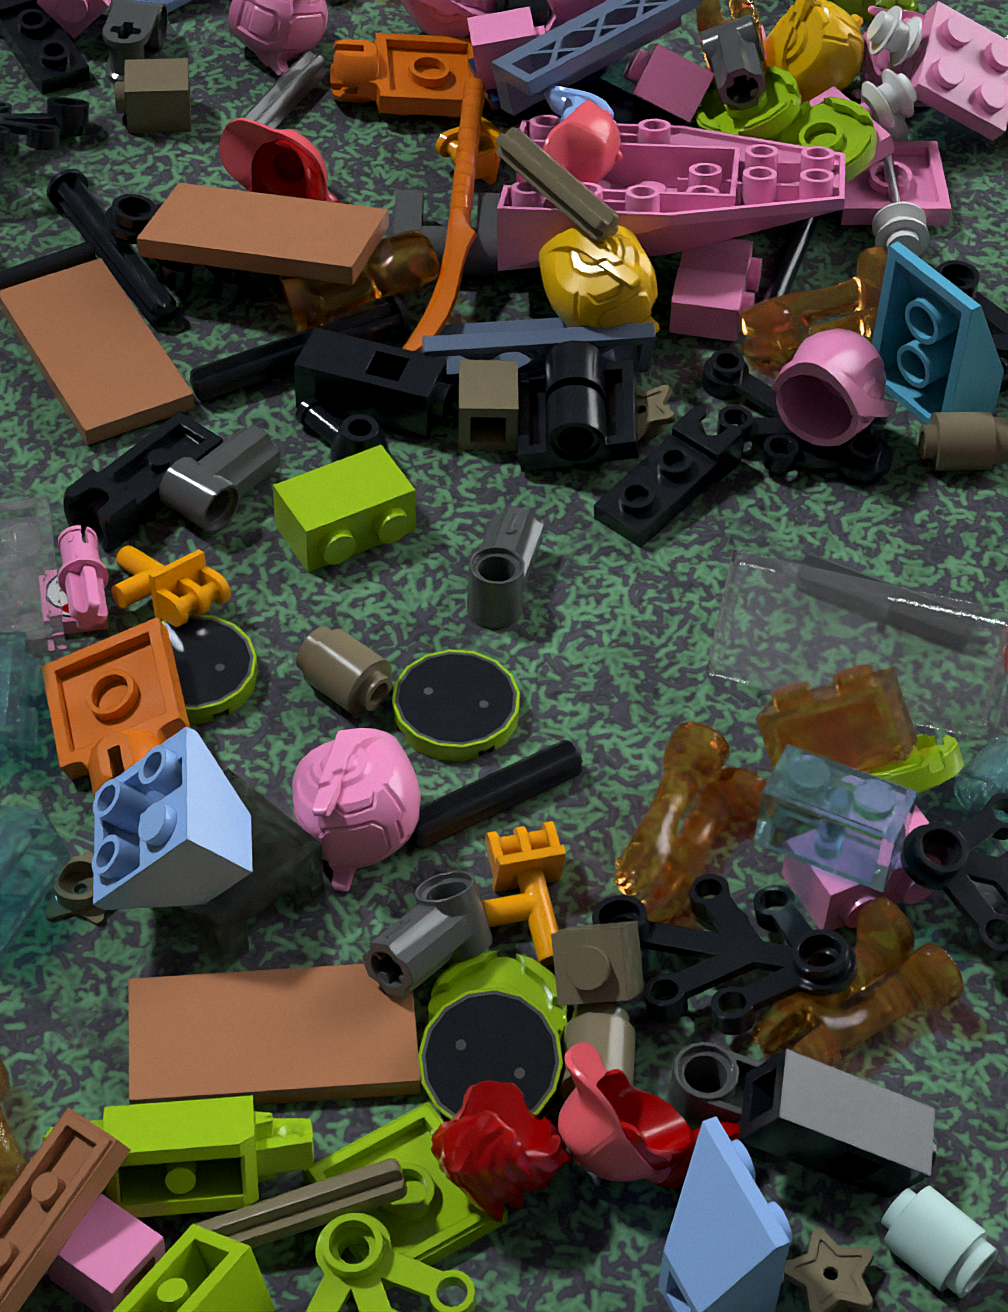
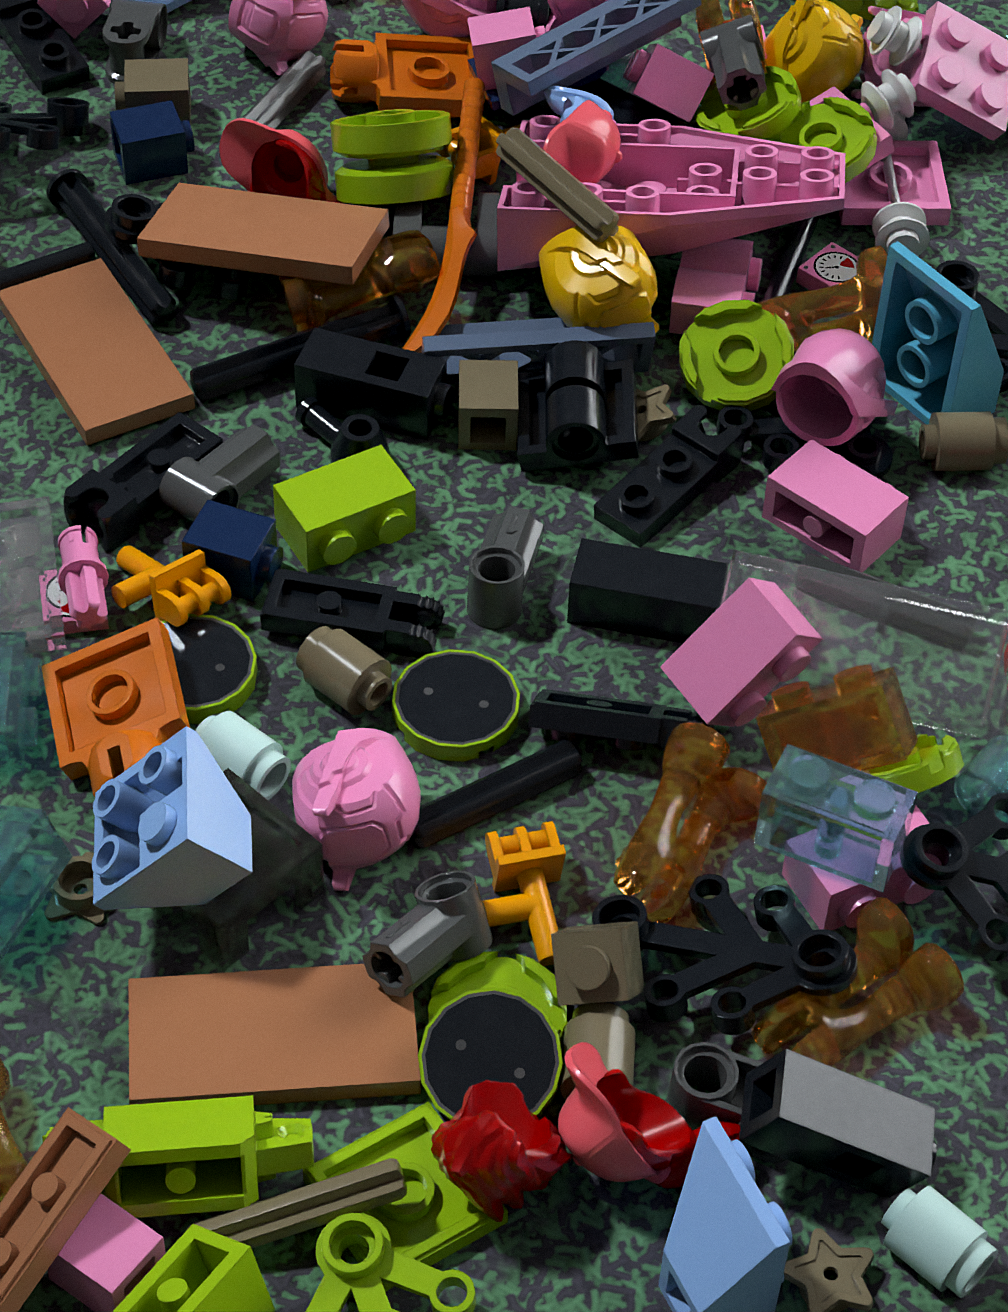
none -> dark blue brick [109,100,195,185]
none -> dark blue brick [182,500,283,602]
none -> light aqua brick [195,711,291,803]
none -> black hinge [260,568,445,658]
none -> lime wheel [330,109,454,205]
none -> black hinge [528,689,715,761]
none -> black brick [567,538,736,643]
none -> bright pink brick [660,577,823,727]
none -> lime tile [679,300,794,411]
none -> bright pink brick [762,439,909,572]
none -> tile [796,242,876,308]

